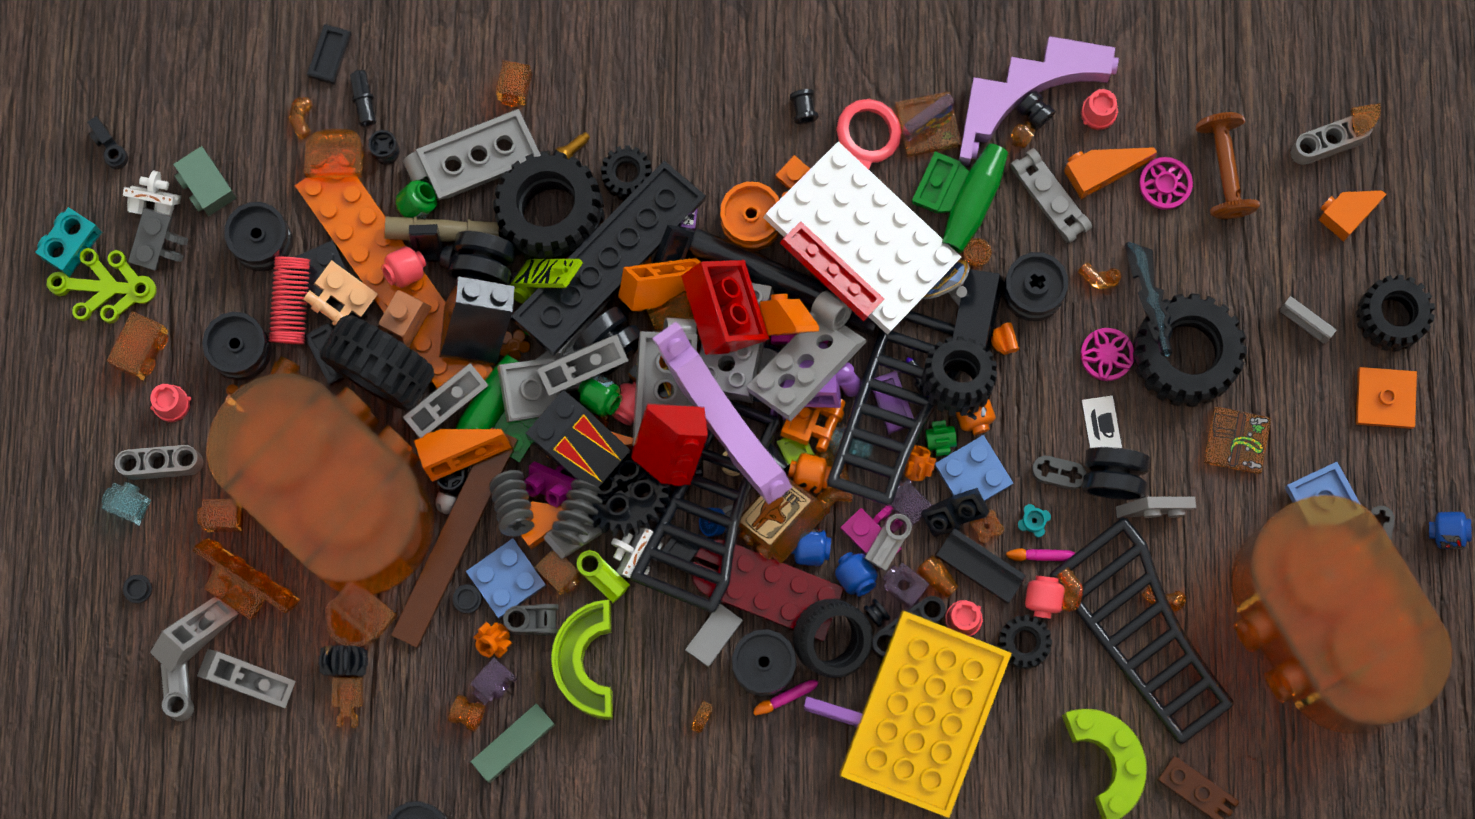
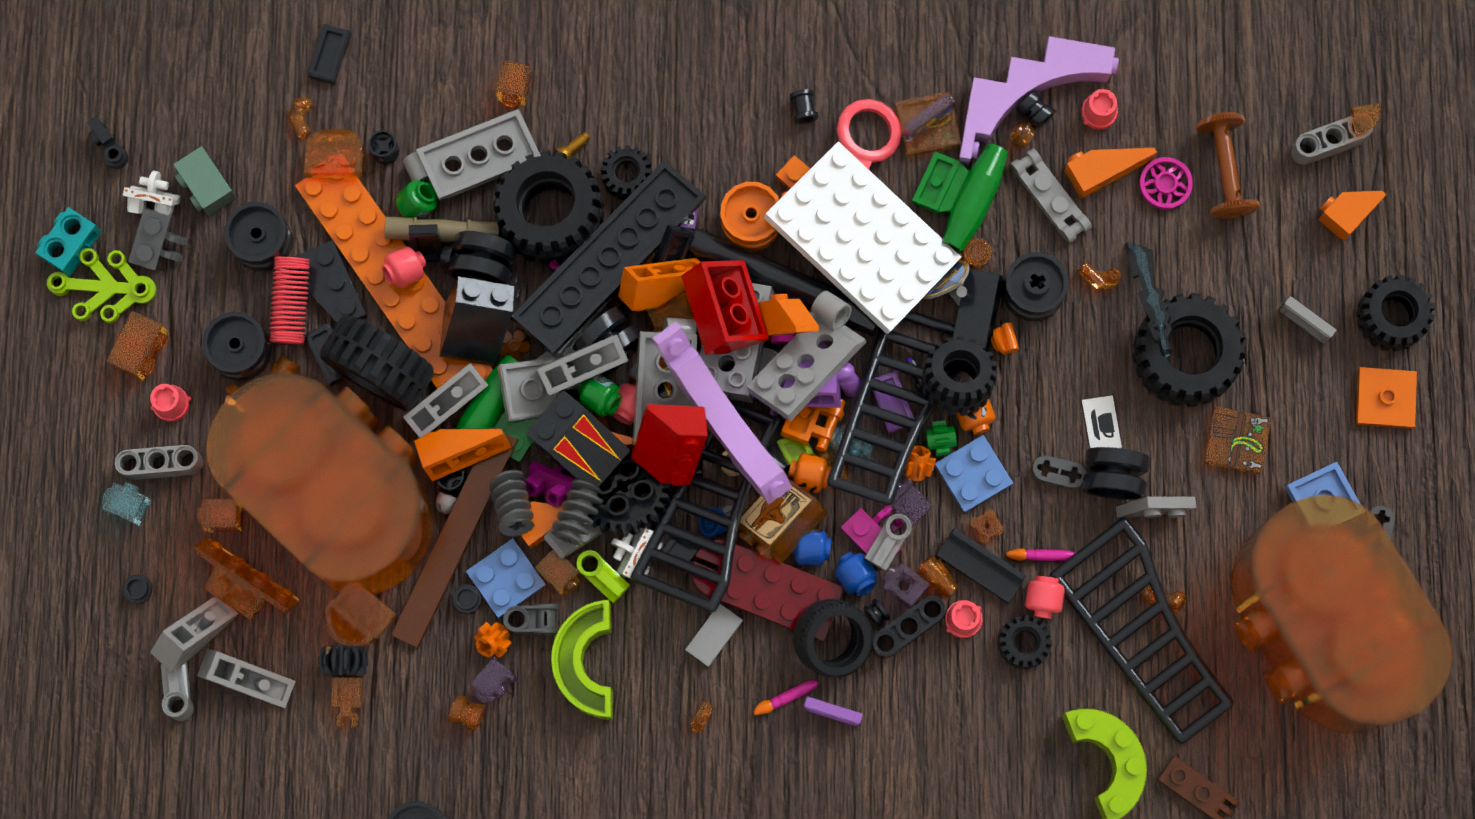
light nougat plate [303,260,378,326] -> none
black axle [350,70,377,126] -> none
nougat torso [378,290,432,347] -> none
sand green slope [470,703,555,783] -> none
lime door [510,259,583,303] -> none
black wheel [732,629,796,697] -> none
plate [780,221,885,321] -> none
clear orange arm [814,487,853,515] -> none
yellow plate [839,610,1012,818] -> none
black slope [921,488,989,537] -> none
teal plate [1018,504,1051,537] -> none
clear orange arm [1057,567,1084,612] -> none
dark pink wheel [1080,328,1134,381] -> none
blue head [1429,512,1472,549] -> none

